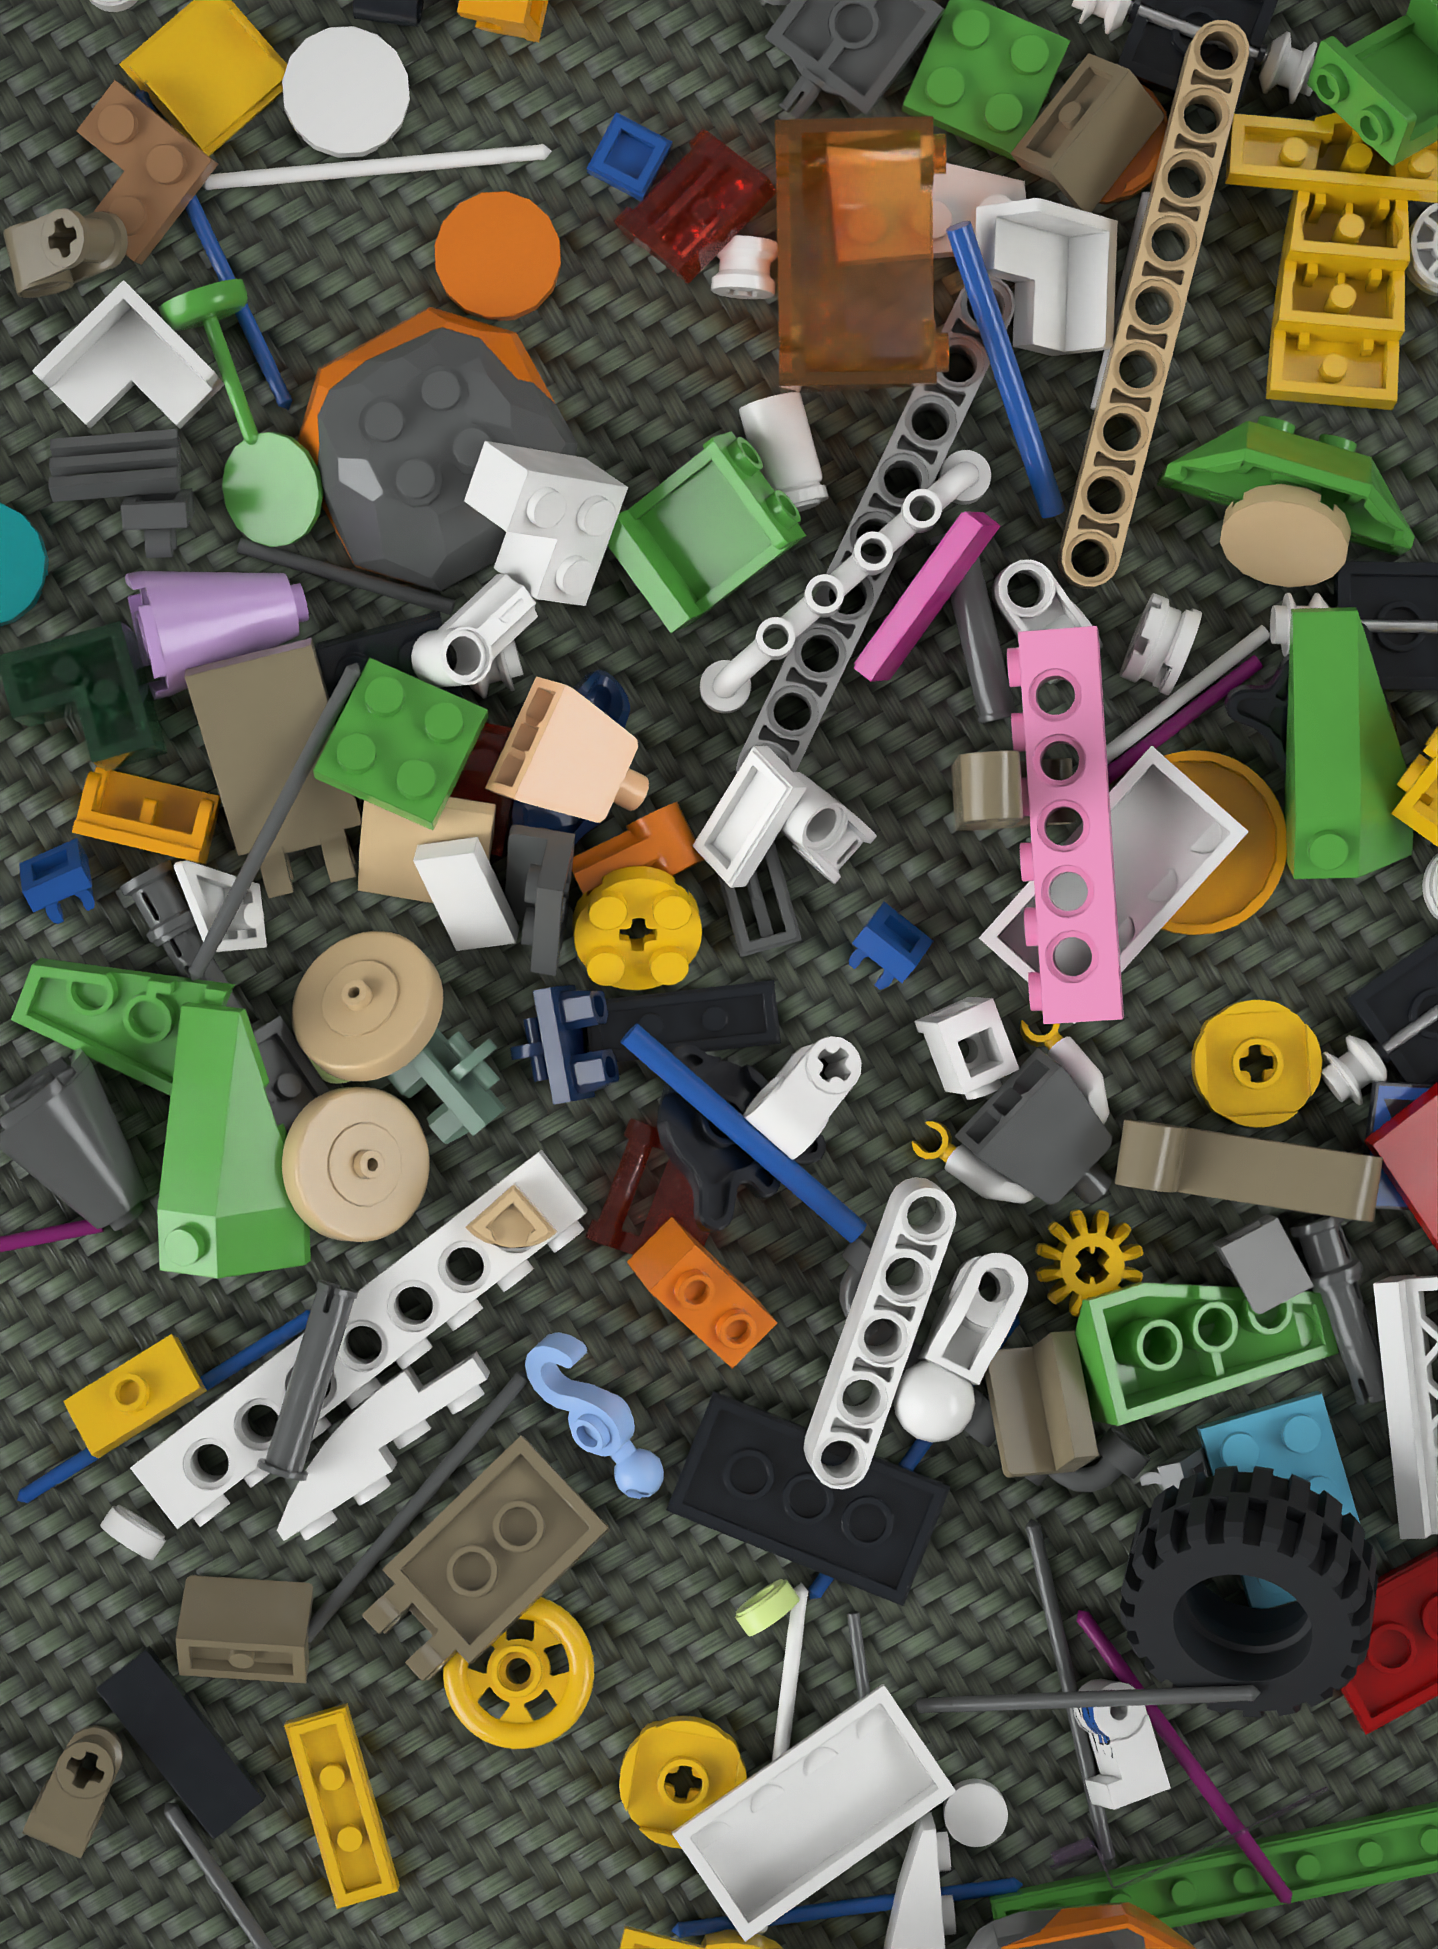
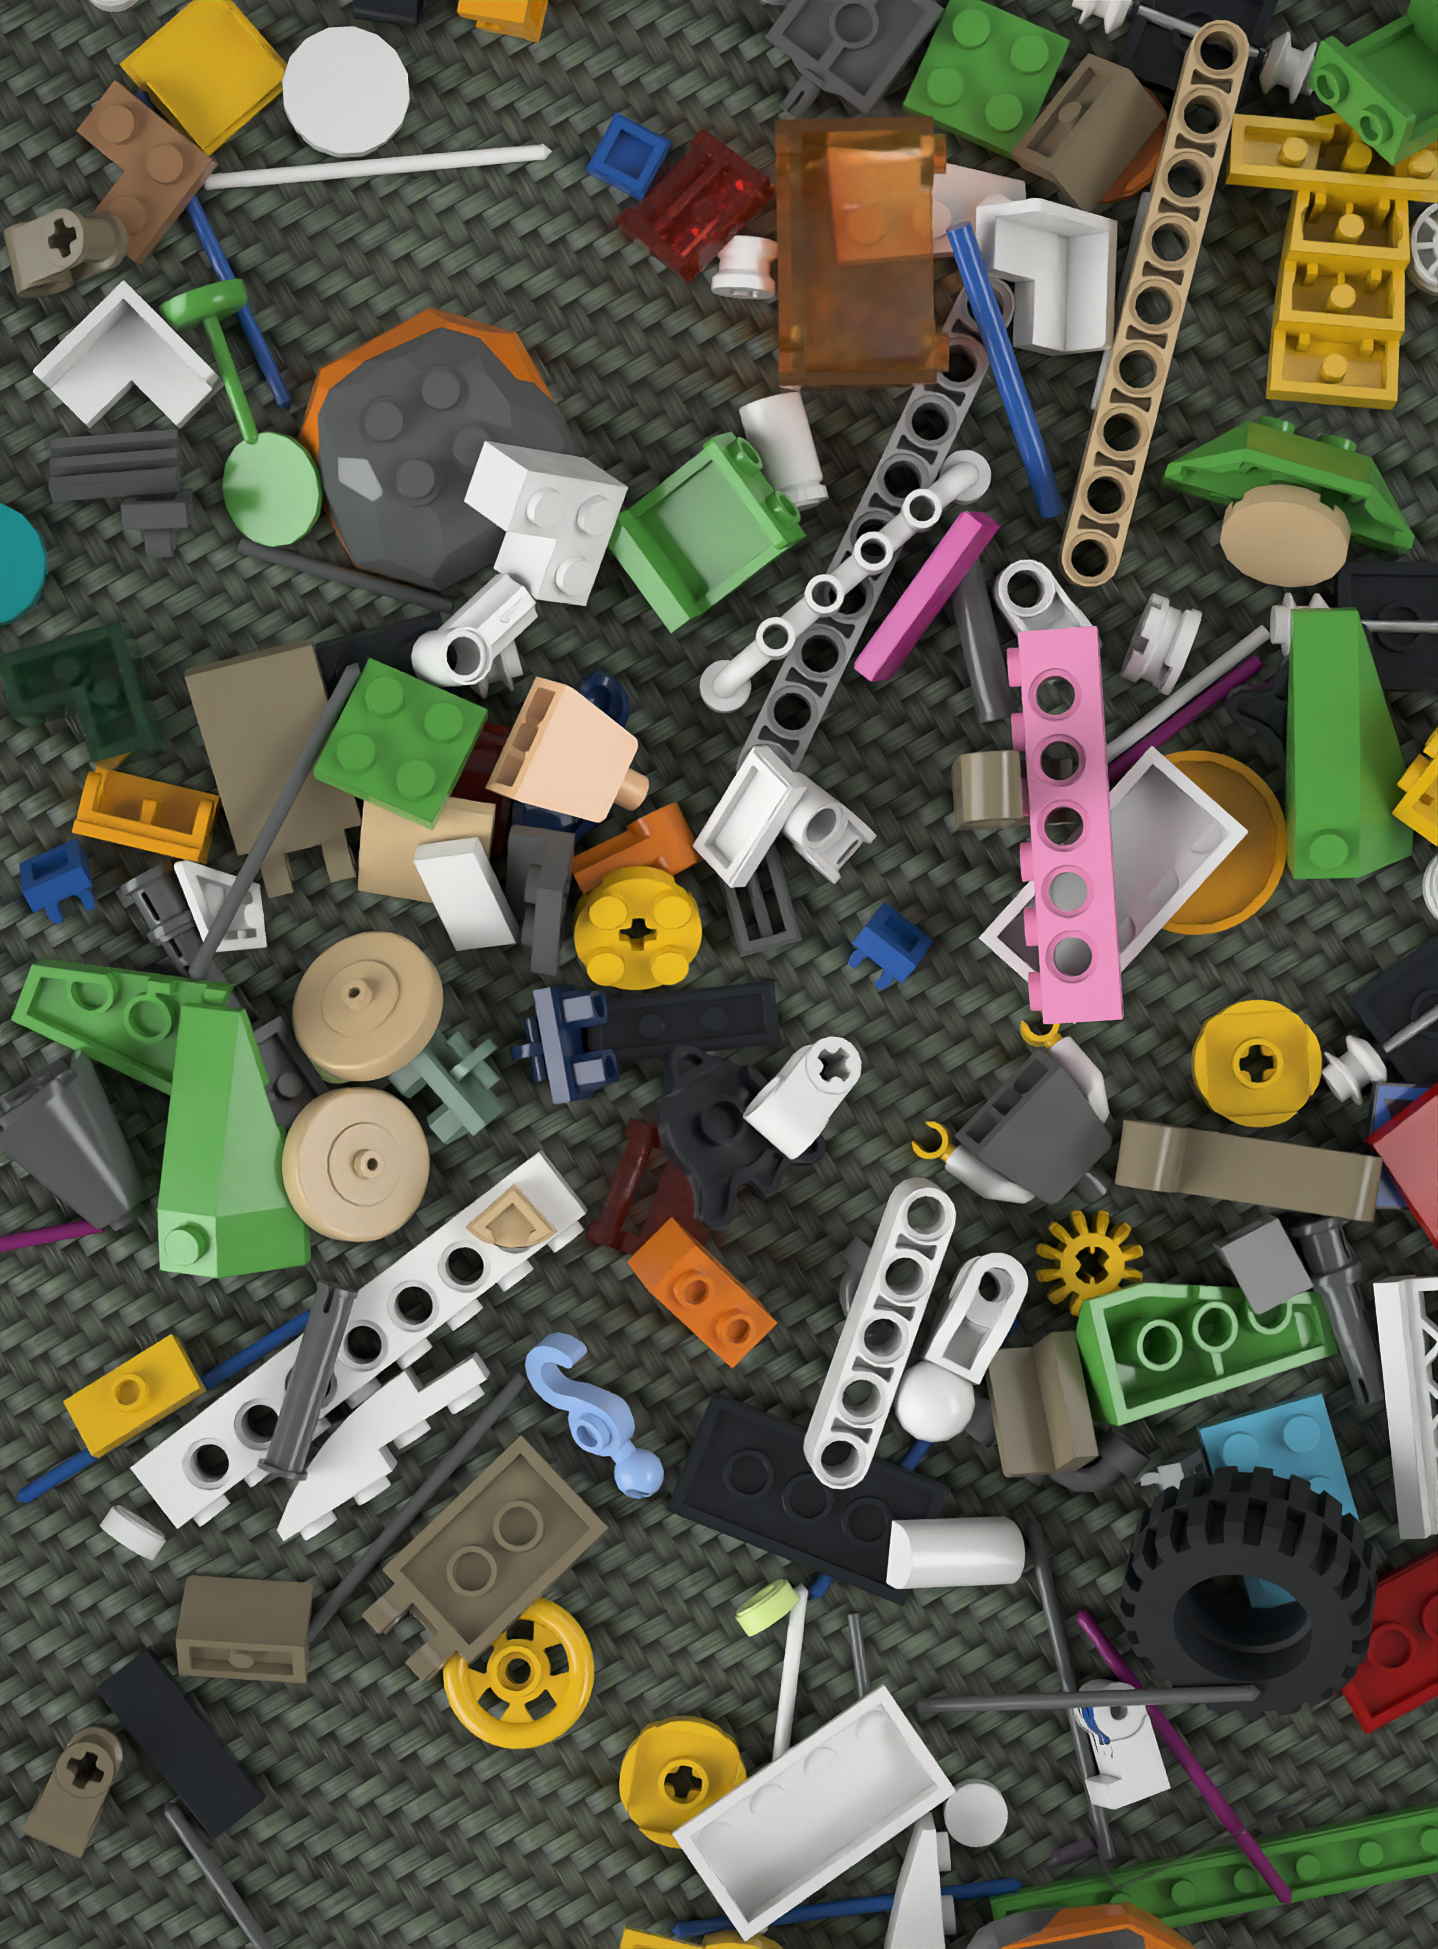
lavender cone [125,571,309,700] -> none
yellow tile [284,1703,400,1909] -> none
orange tile [434,191,561,321] -> none
blue axle [620,1023,867,1243] -> none
white brick [914,997,1020,1100] -> none
none -> white brick [886,1516,1025,1589]

